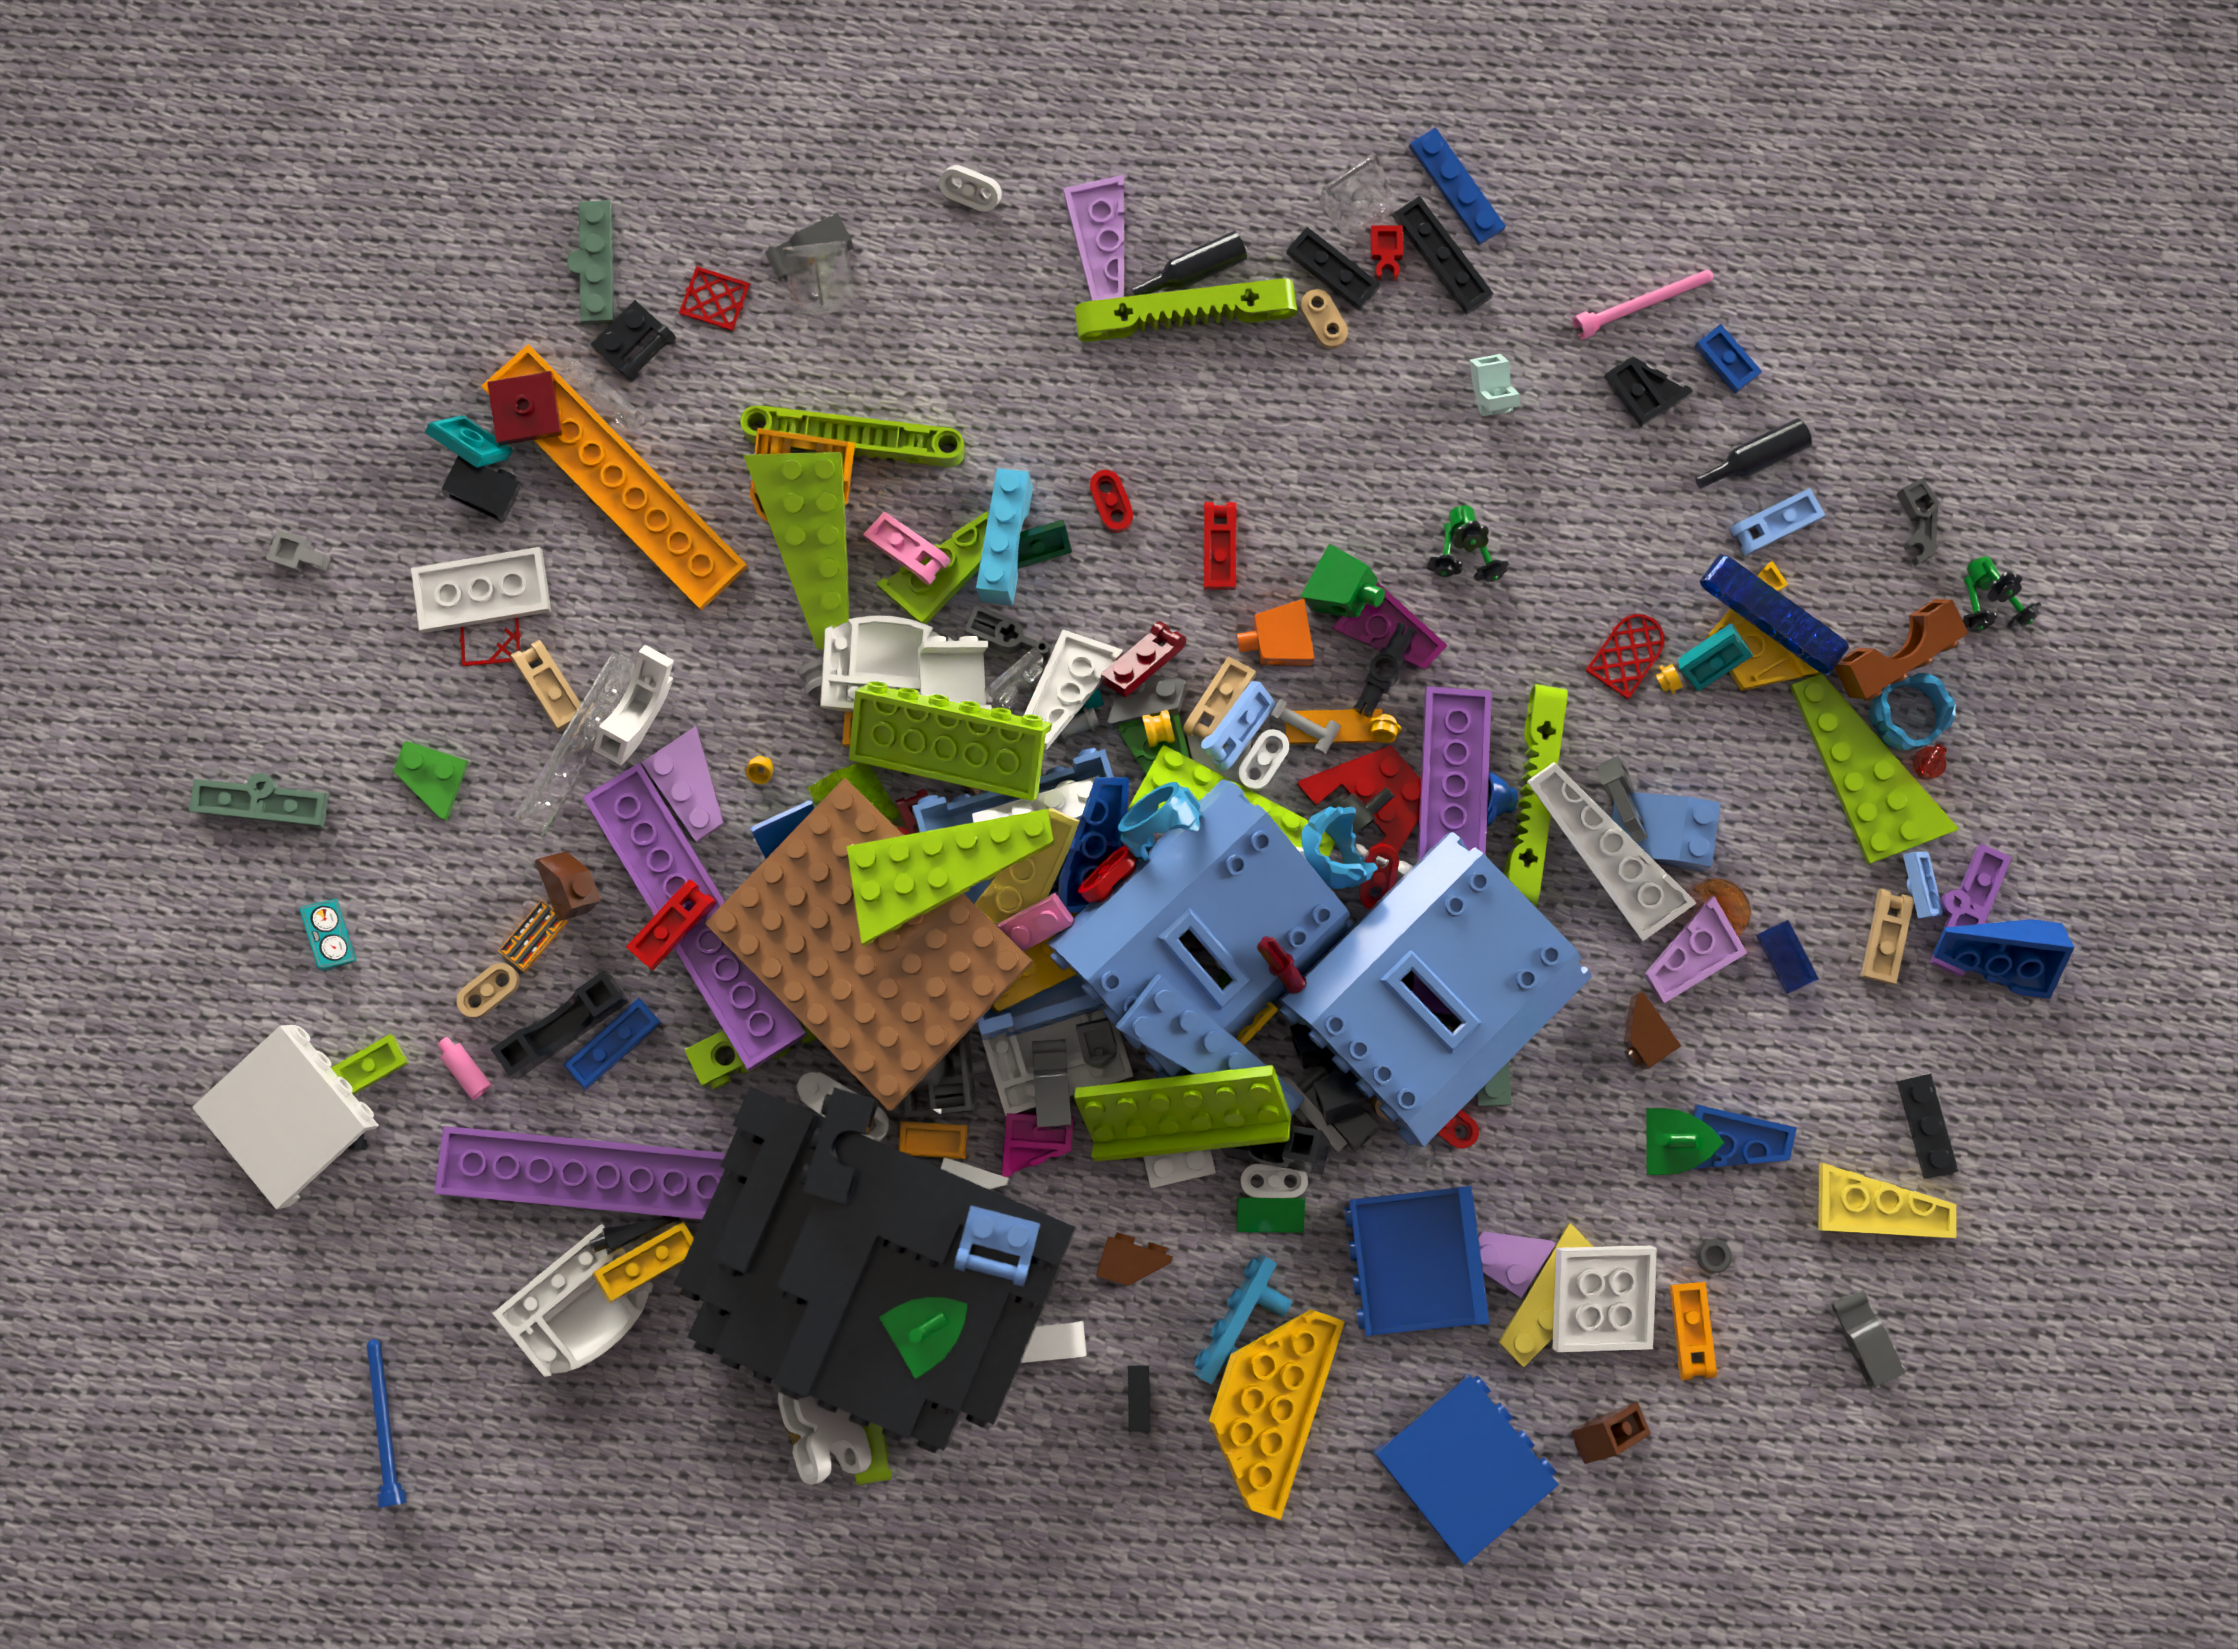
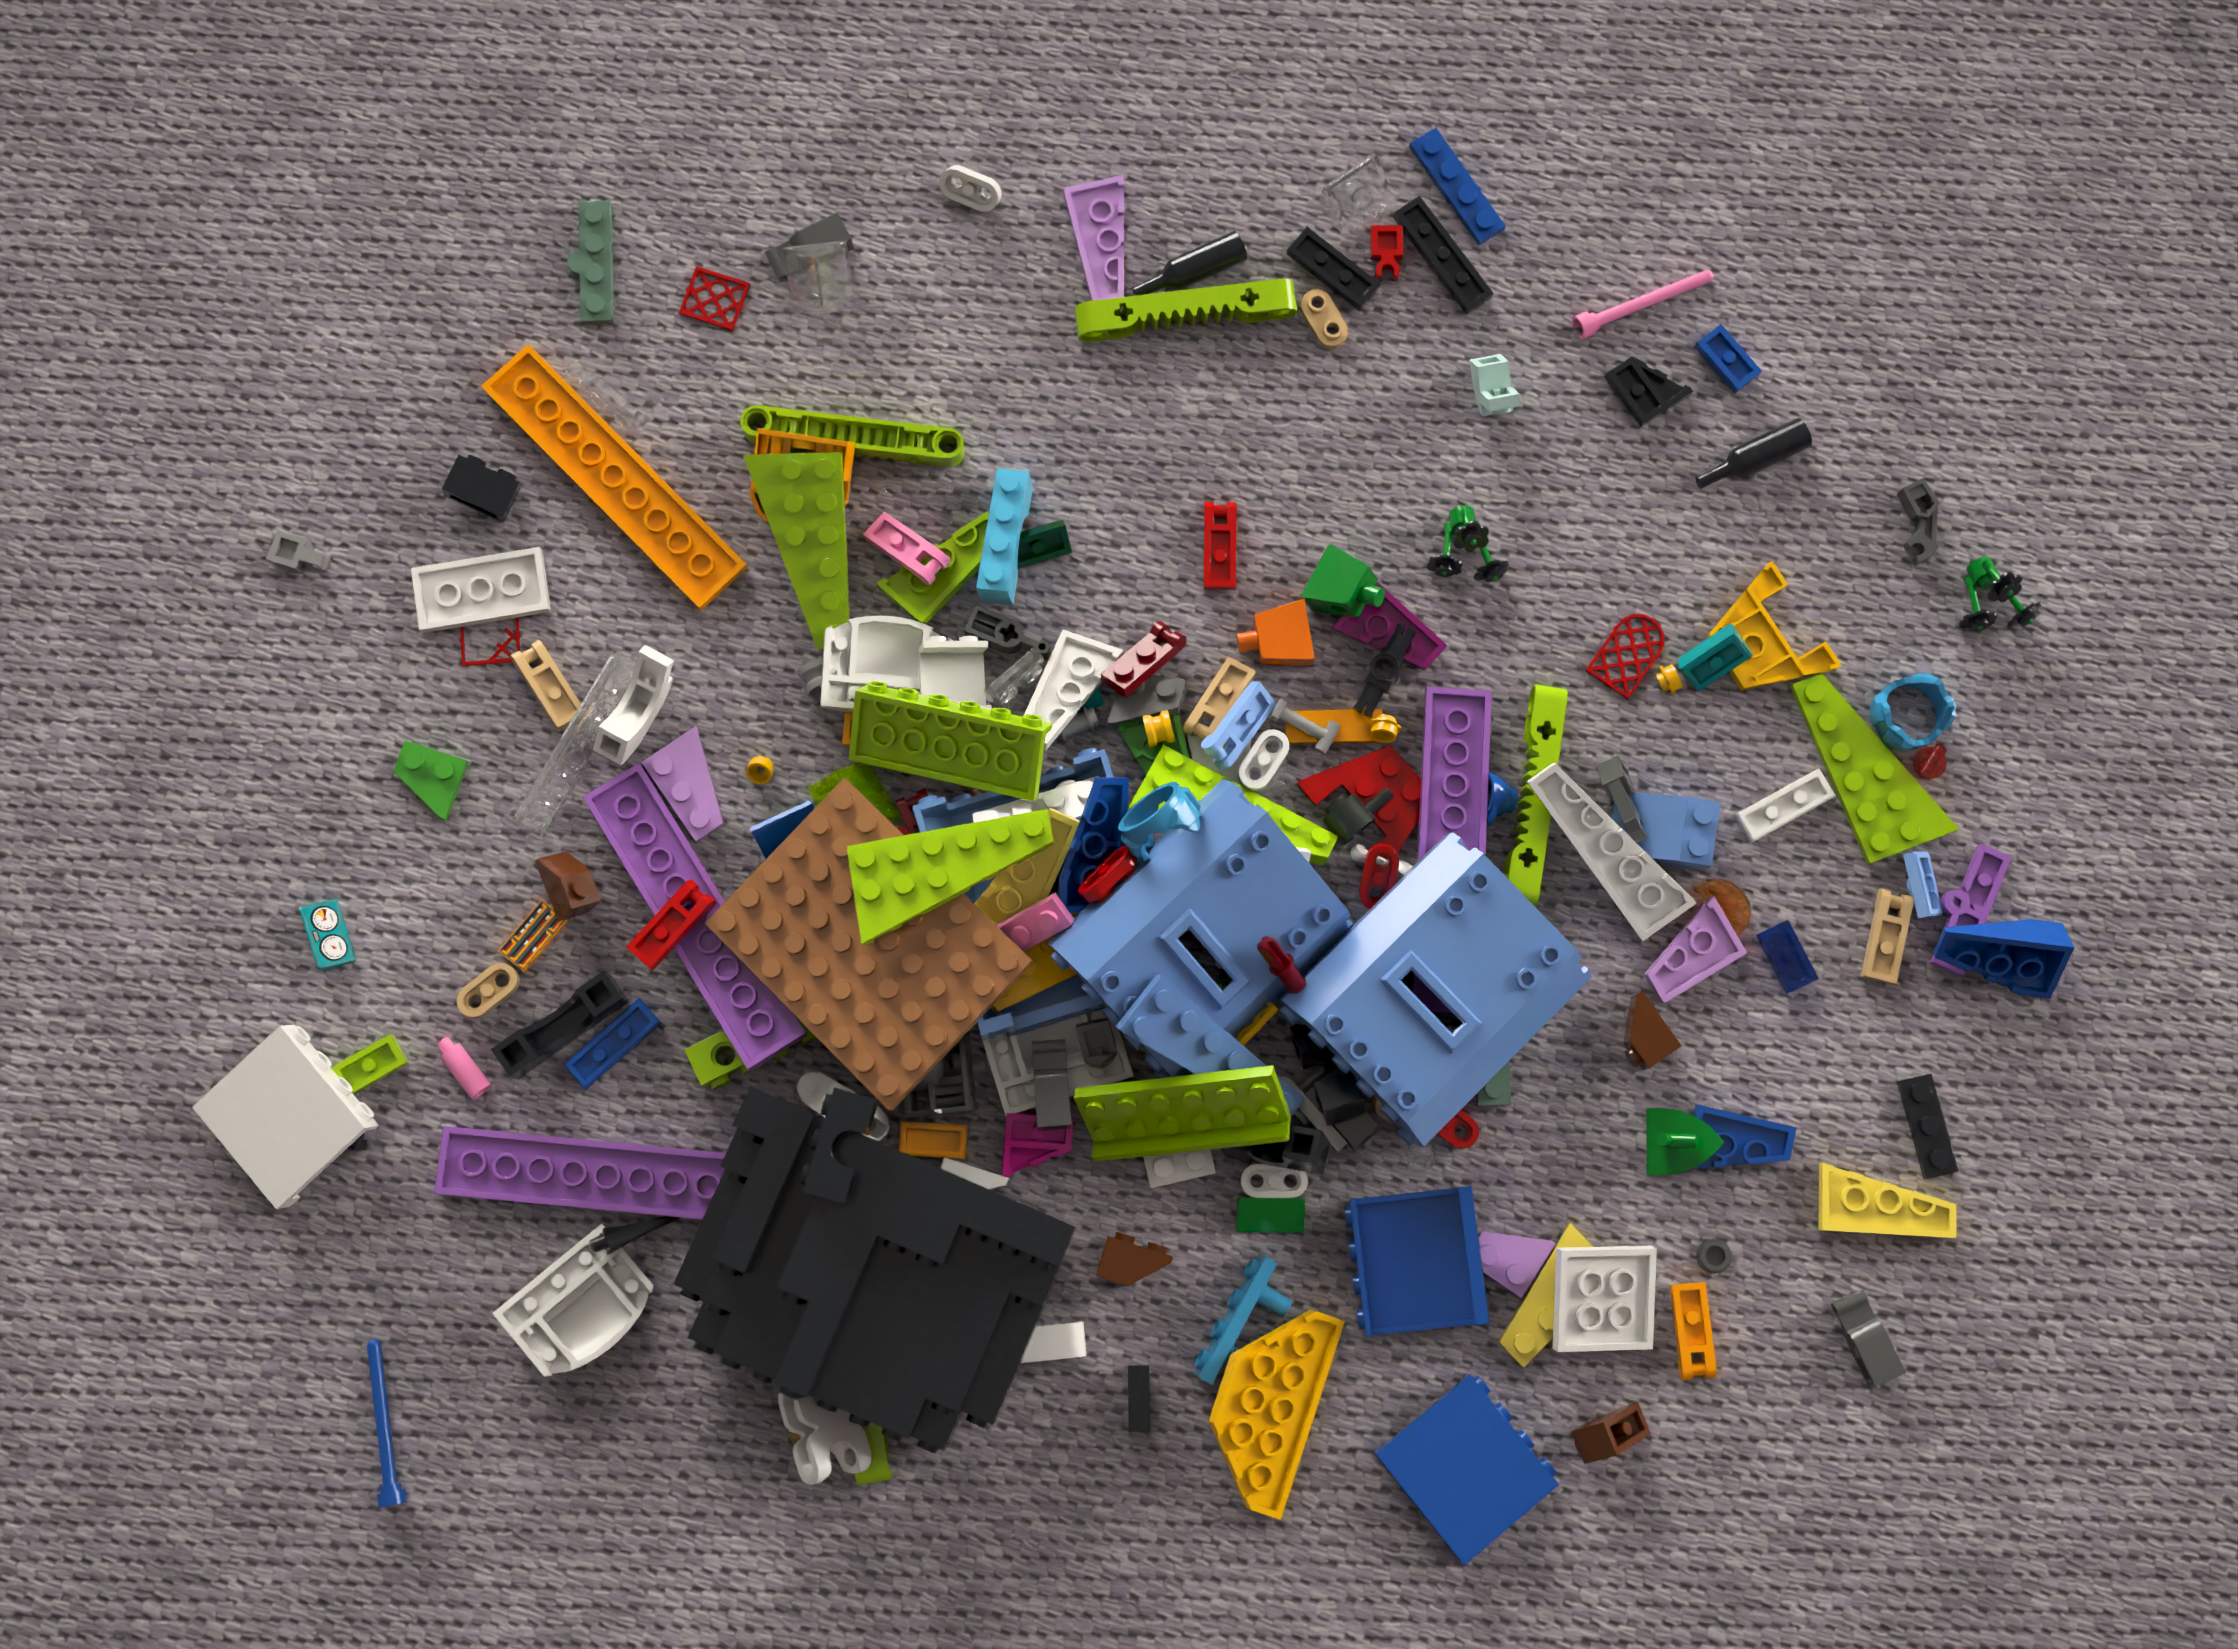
sand green hinge [189,773,329,827] -> none
teal tile [424,415,513,468] -> none
dark red plate [487,371,563,446] -> none
black plate [591,300,677,383] -> none
yellow plate [592,1221,694,1304] -> none
green shield [879,1297,968,1379] -> none
medium blue plate [954,1206,1040,1287] -> none
red plate [1090,470,1133,533] -> none
dark azure piece [1302,806,1378,889] -> none
clear blue beam [1699,554,1849,675] -> none
light blue plate [1729,488,1826,557] -> none
dark orange arch [1833,599,1968,701] -> none
none -> white tile [1734,768,1836,843]

